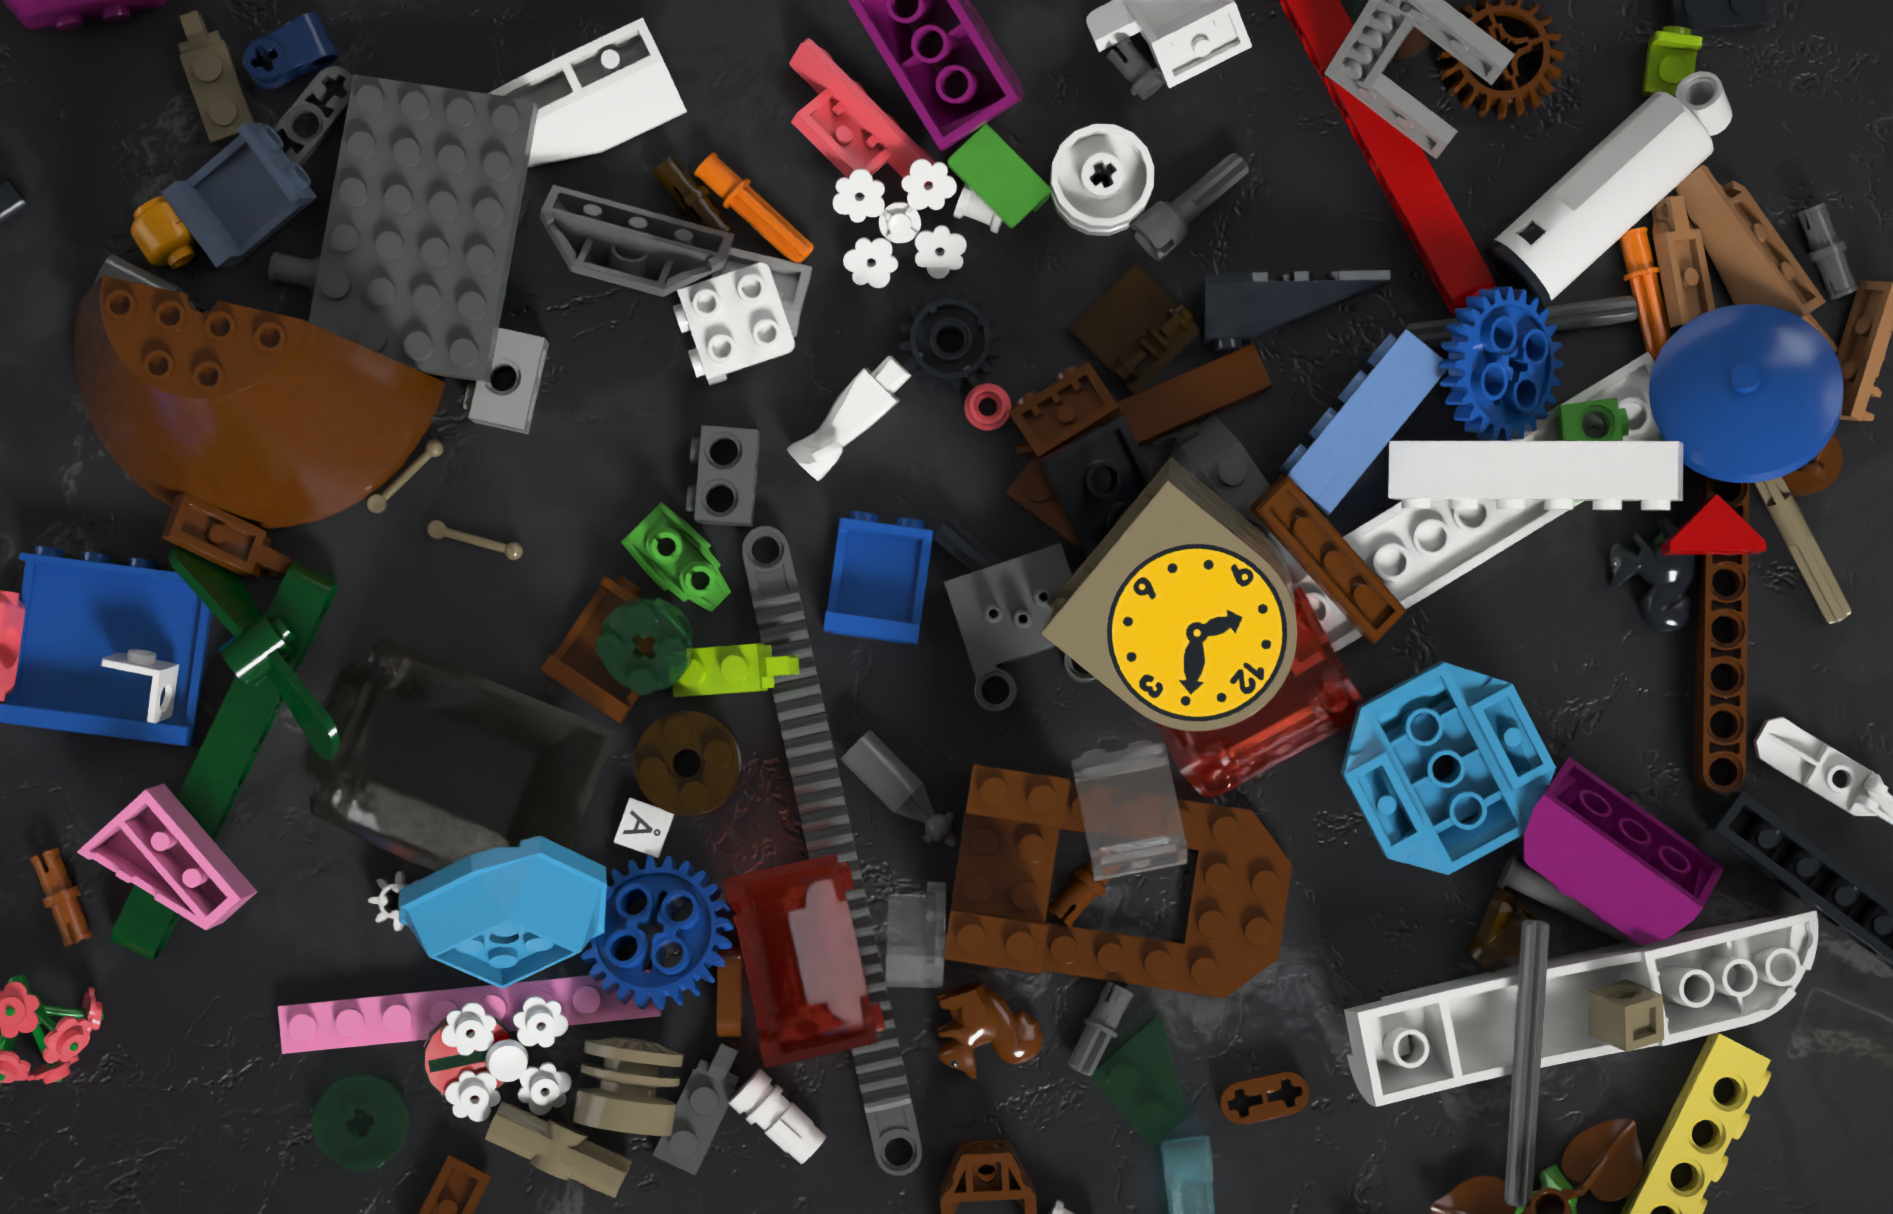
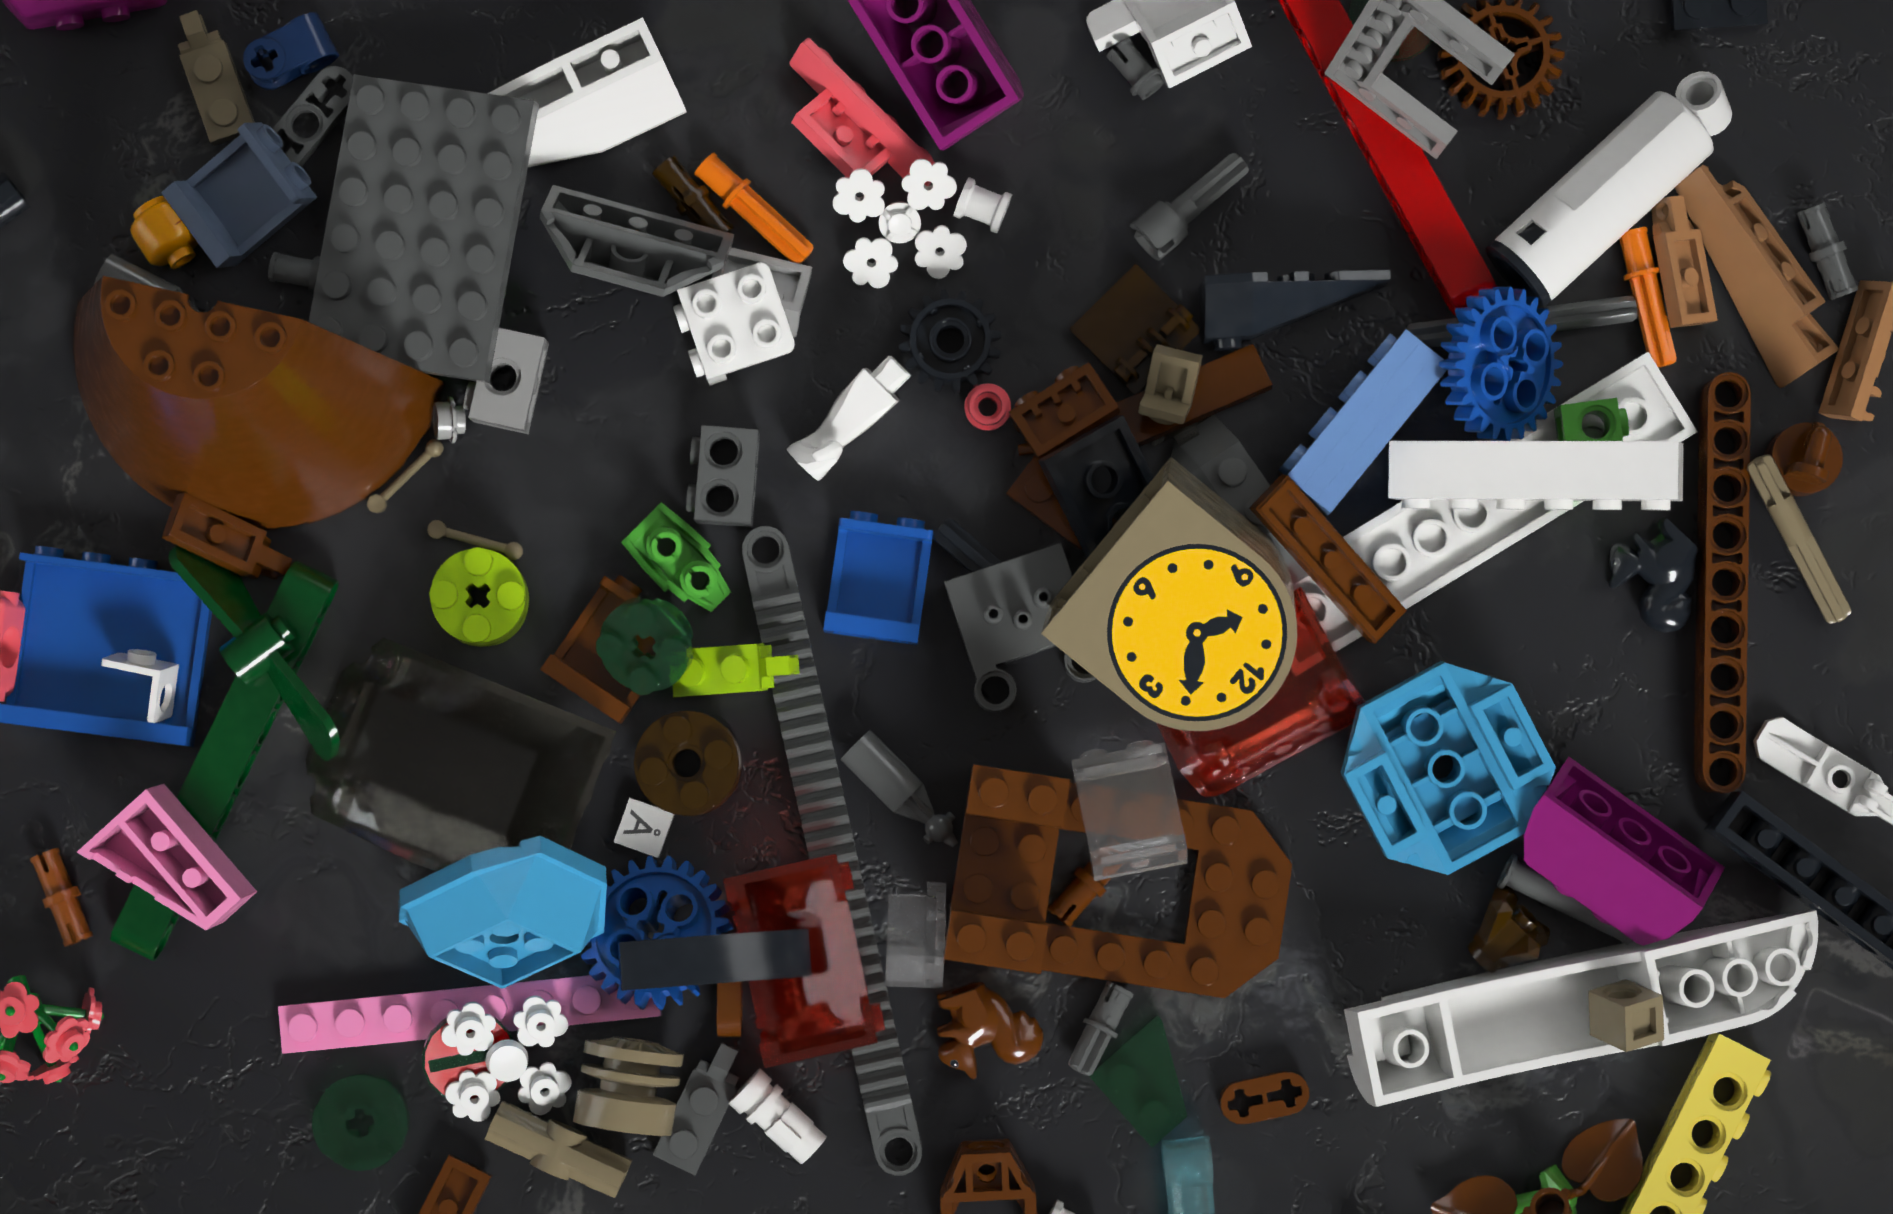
white gear [368,871,418,931] -> none
bright green panel [947,123,1052,228] -> none
white wheel [1050,124,1154,236] -> none
dark grey axle [1504,919,1550,1207] -> none
lime bracket [1642,26,1703,98] -> none
blue dish [1649,304,1843,483] -> none
red slope [1661,494,1766,555] -> none
none -> lime brick [429,547,529,647]
none -> light grey plate [433,397,466,443]
none -> black slope [618,929,812,991]
none -> dark tan bracket [1138,344,1203,425]

